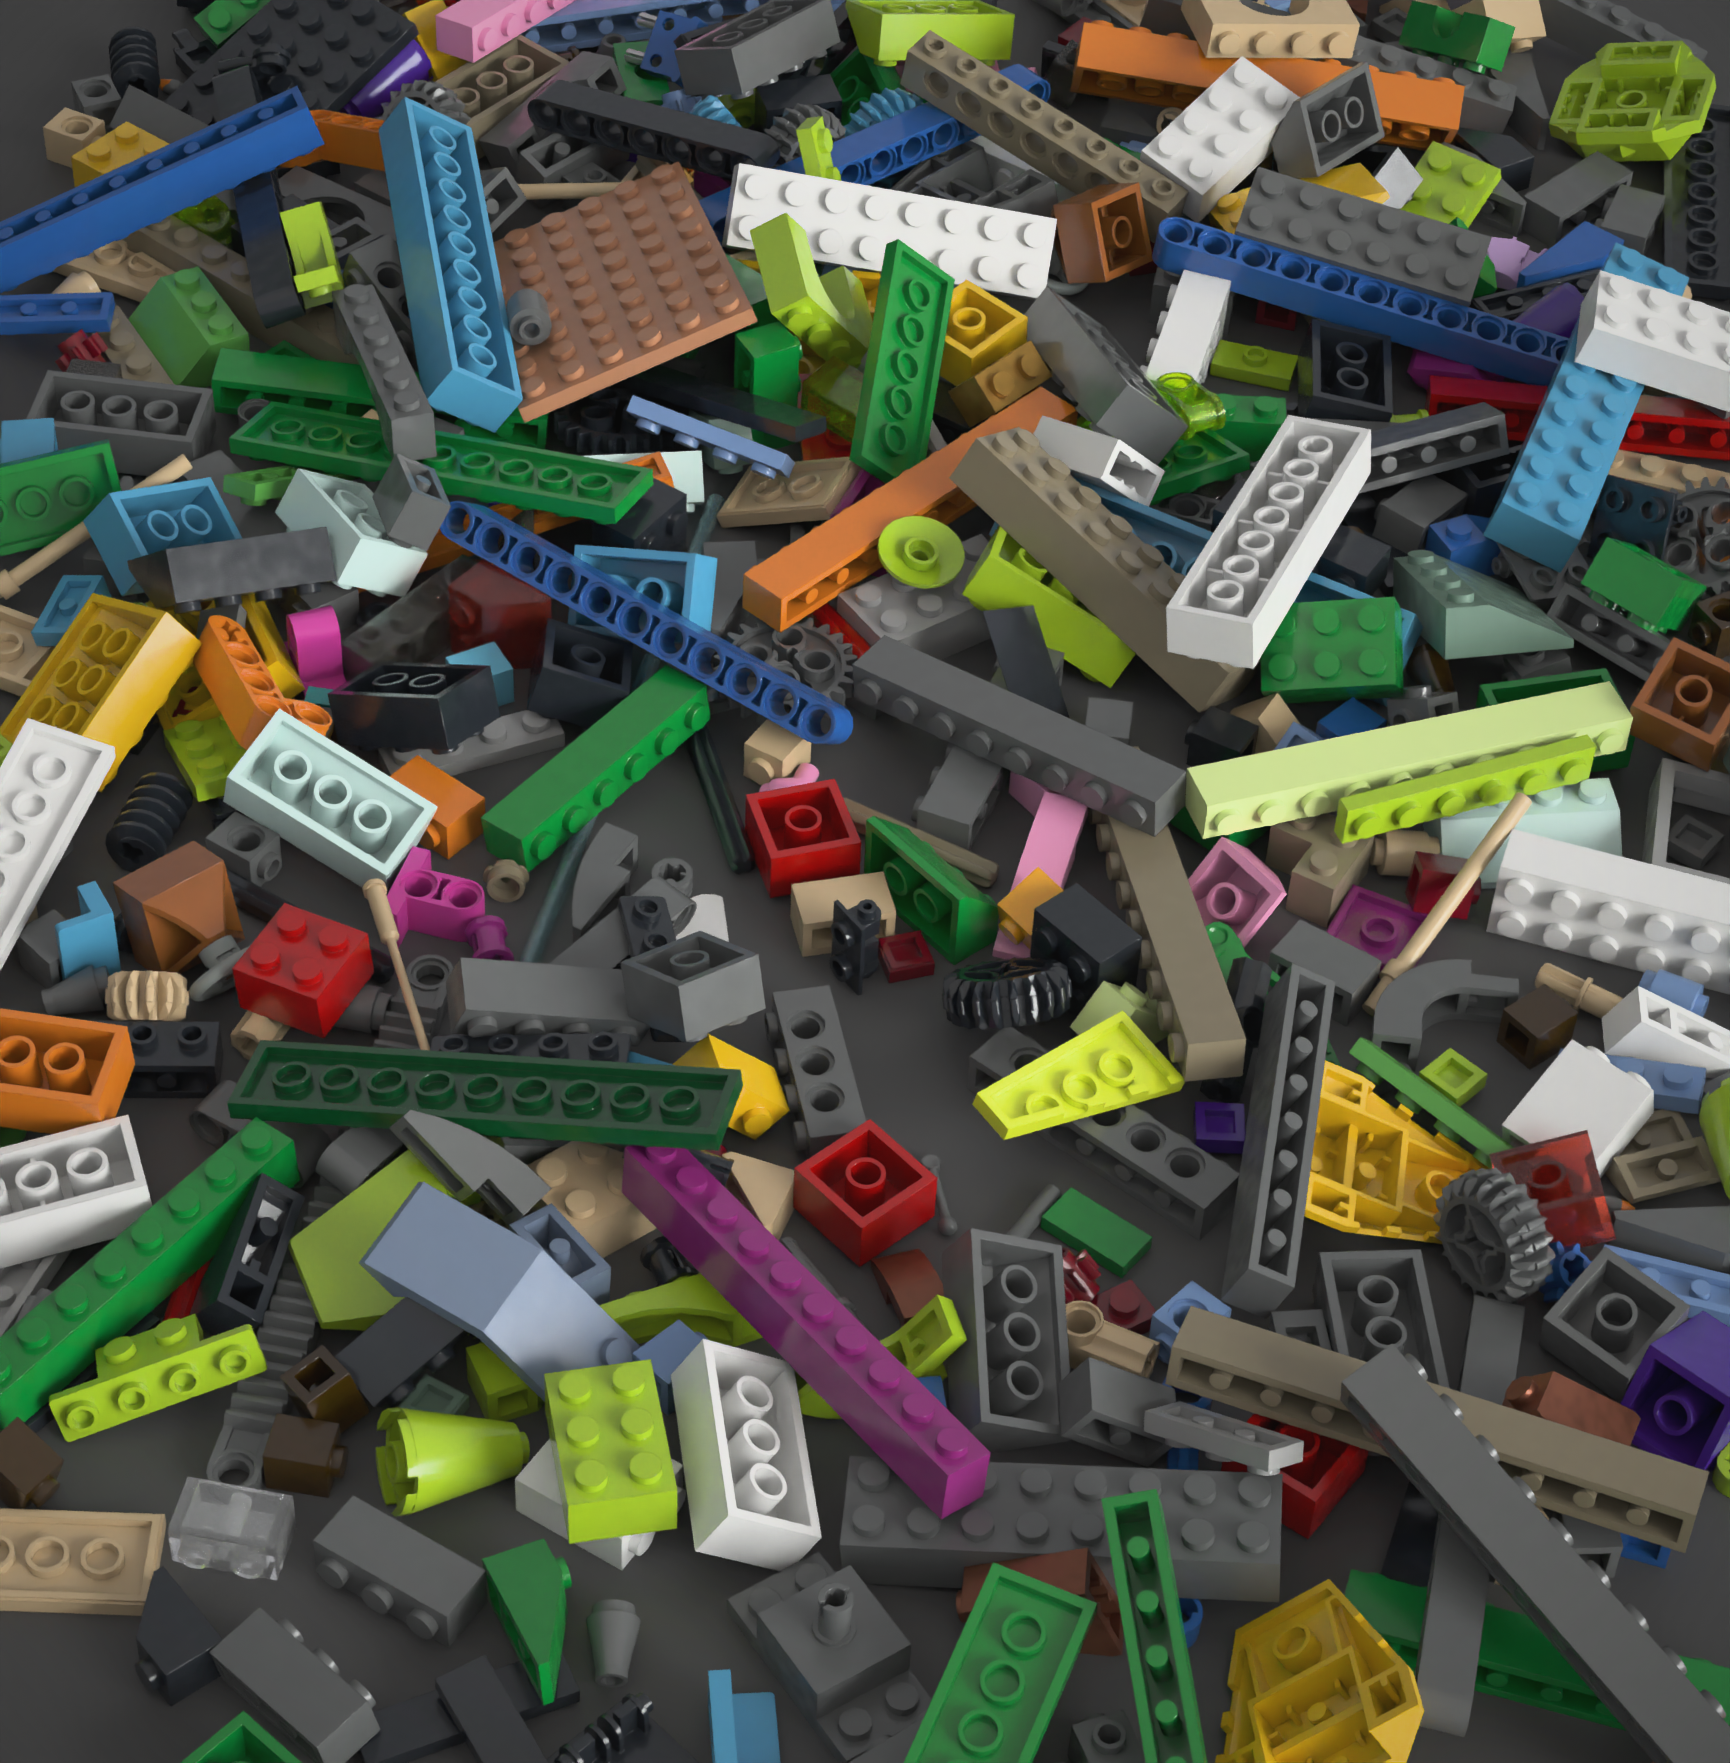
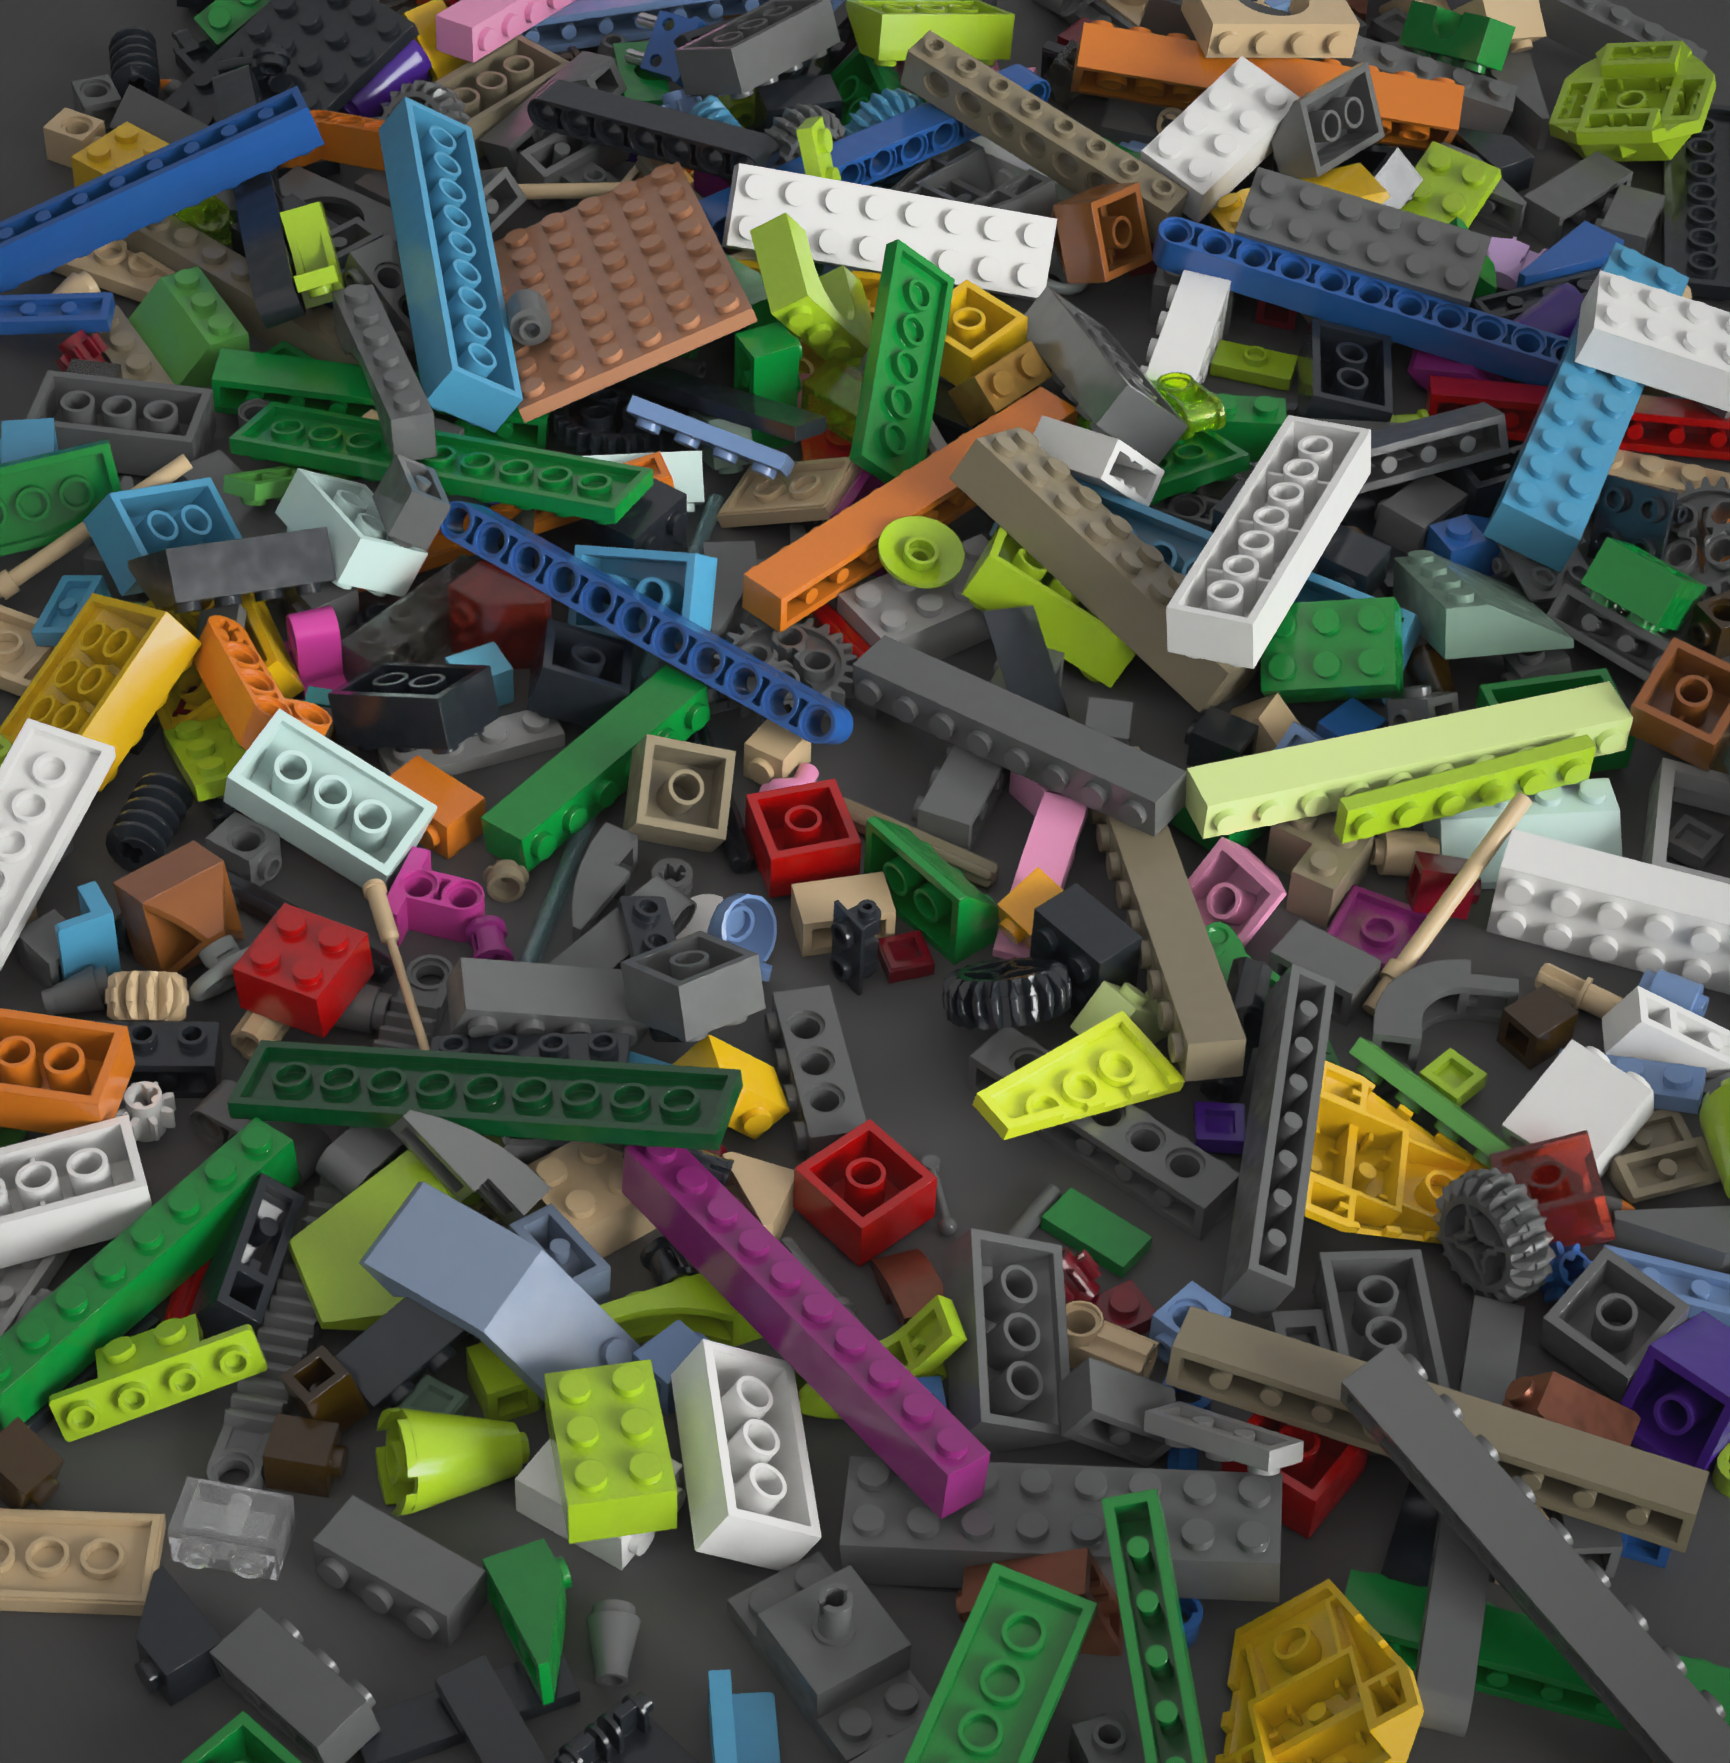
none -> white gear [115,1081,176,1142]
none -> dark tan brick [623,734,736,853]
none -> medium blue piece [707,893,777,982]

